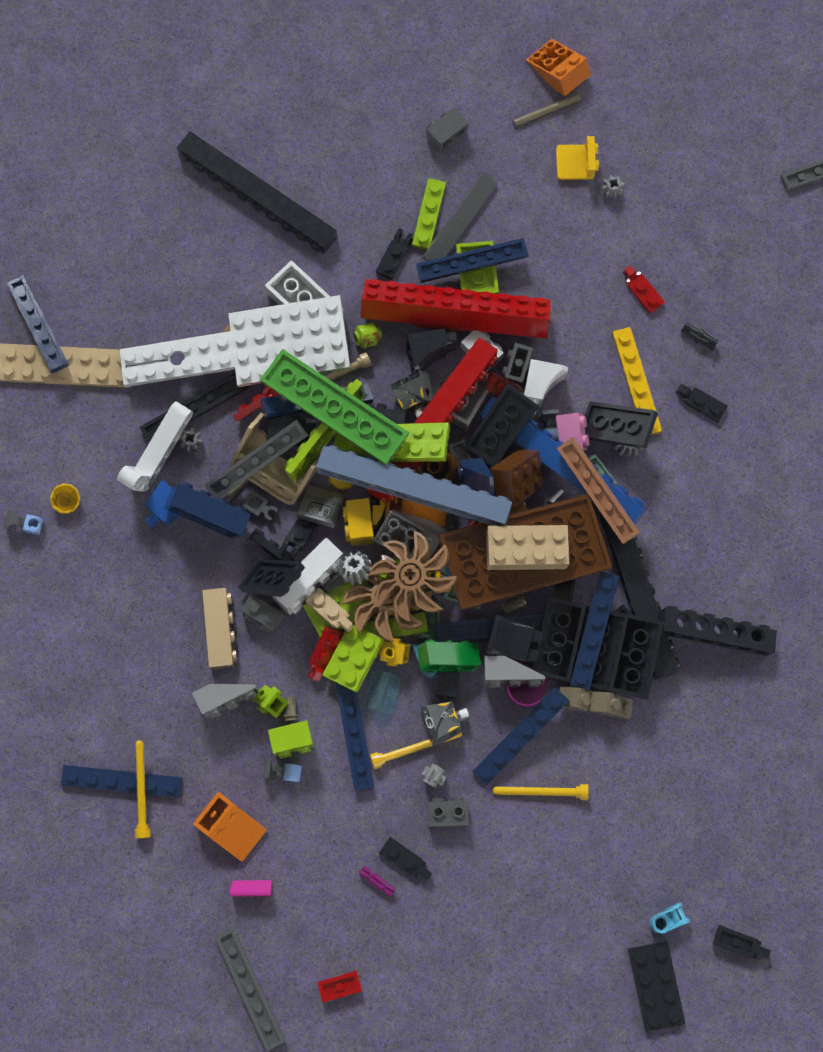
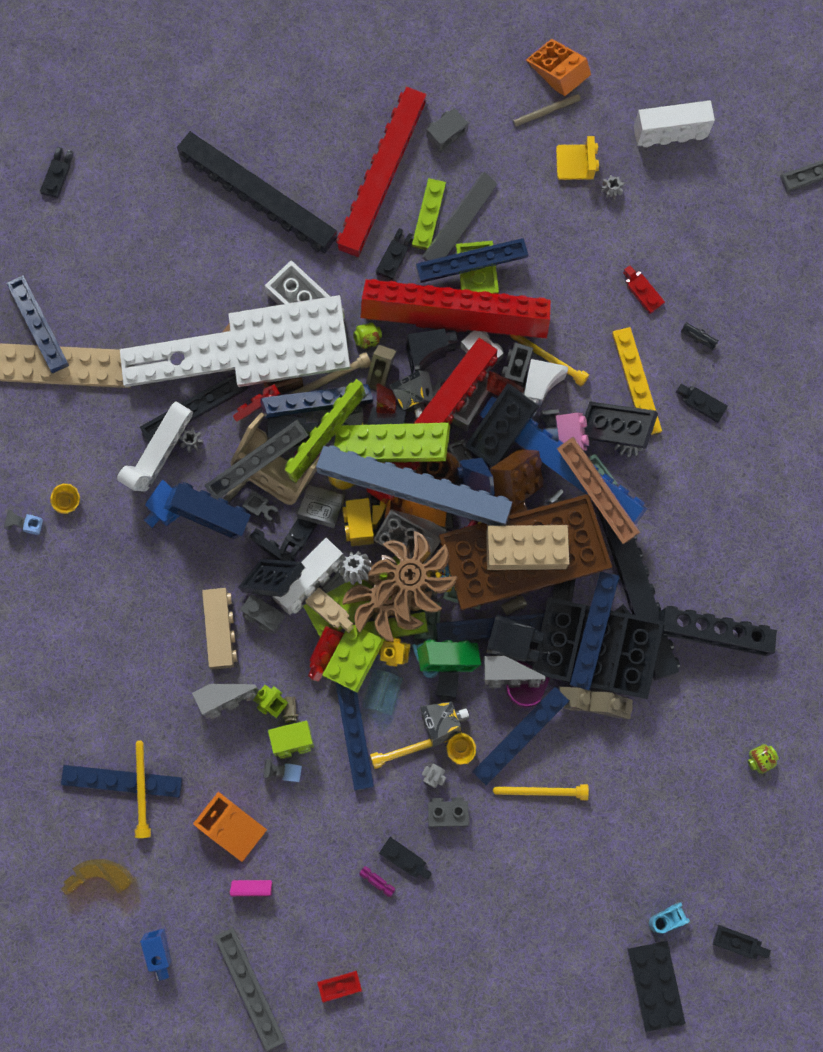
bright green plate [260,349,409,465] -> none
none -> black hinge [40,147,73,199]
none -> clear yellow arch [61,859,137,895]
none -> blue torso [140,928,171,981]
none -> red brick [336,86,427,258]
none -> dark tan slope [366,345,396,392]
none -> clear red slope [376,383,396,414]
none -> yellow hair [446,733,476,765]
none -> yellow piece [510,335,590,387]
none -> white brick [634,100,715,147]
none -> lime head [747,744,779,774]

